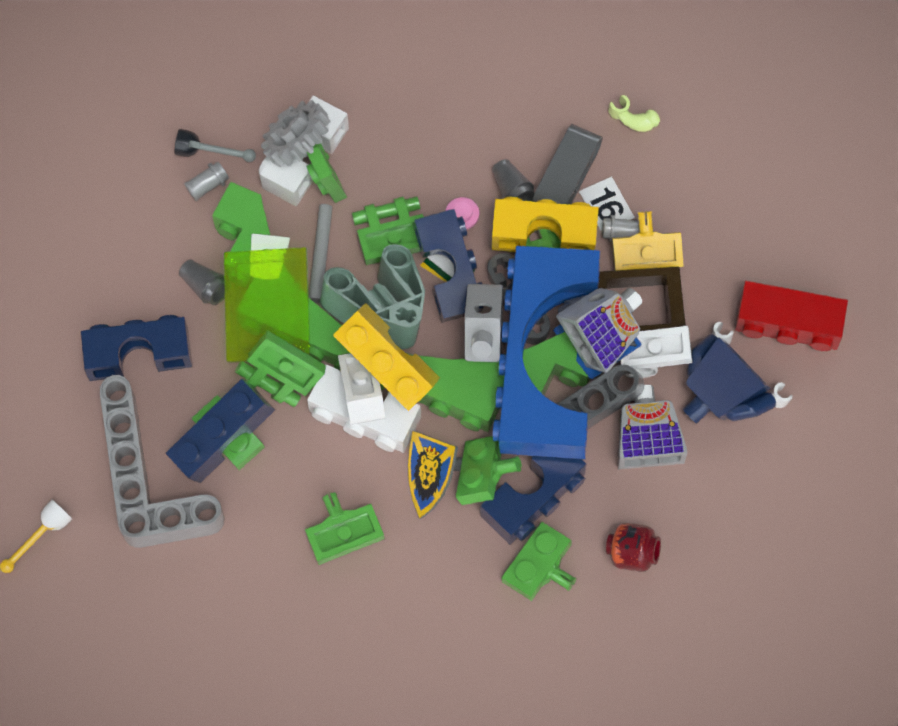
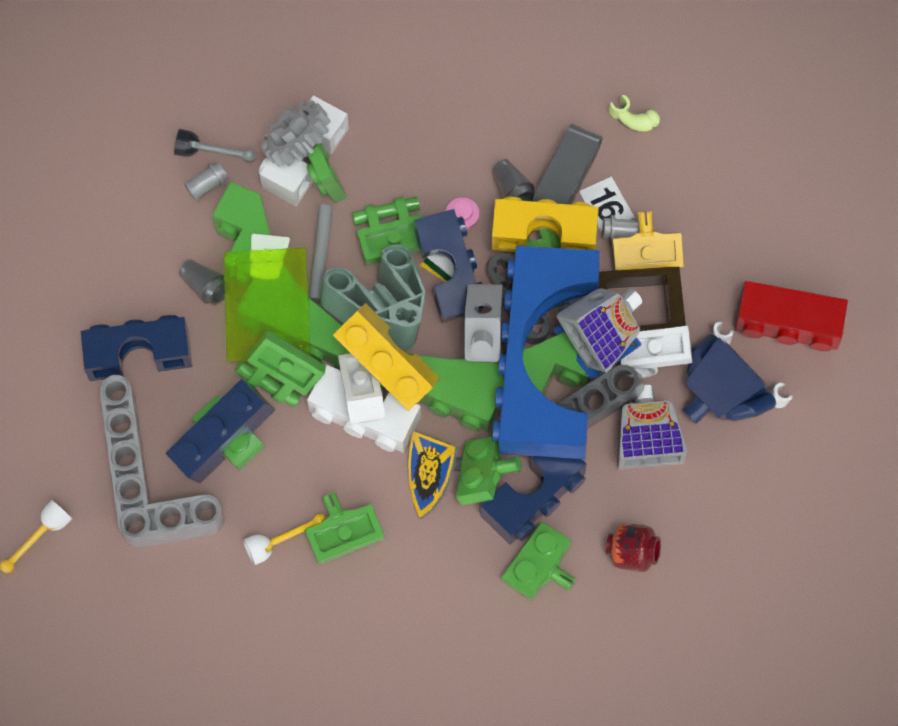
none -> hinge [243,514,326,566]

